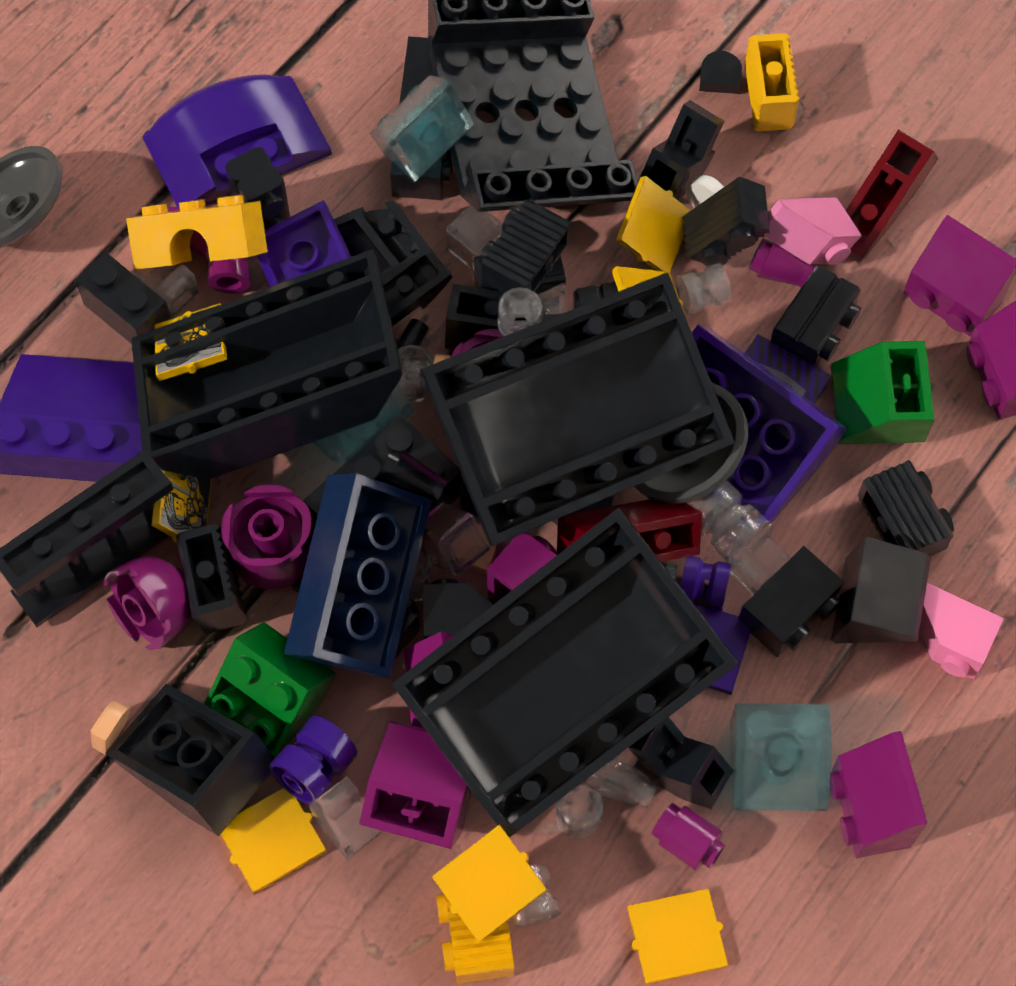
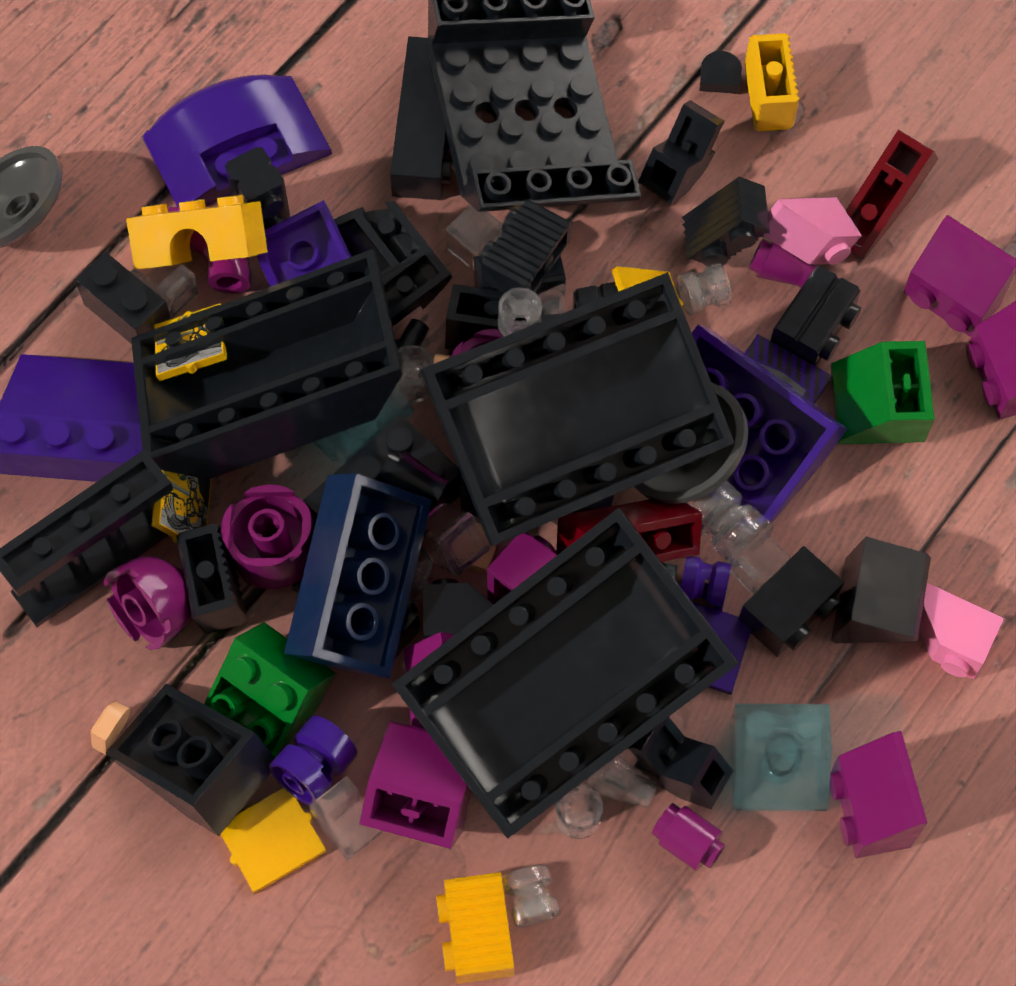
clear light blue slope [370,75,474,182] -> none
yellow piece [432,825,548,943] -> none
yellow piece [616,176,691,272] -> none
yellow piece [627,888,728,985] -> none
white tile [687,175,724,208] -> none
black brick [858,460,954,556] -> none

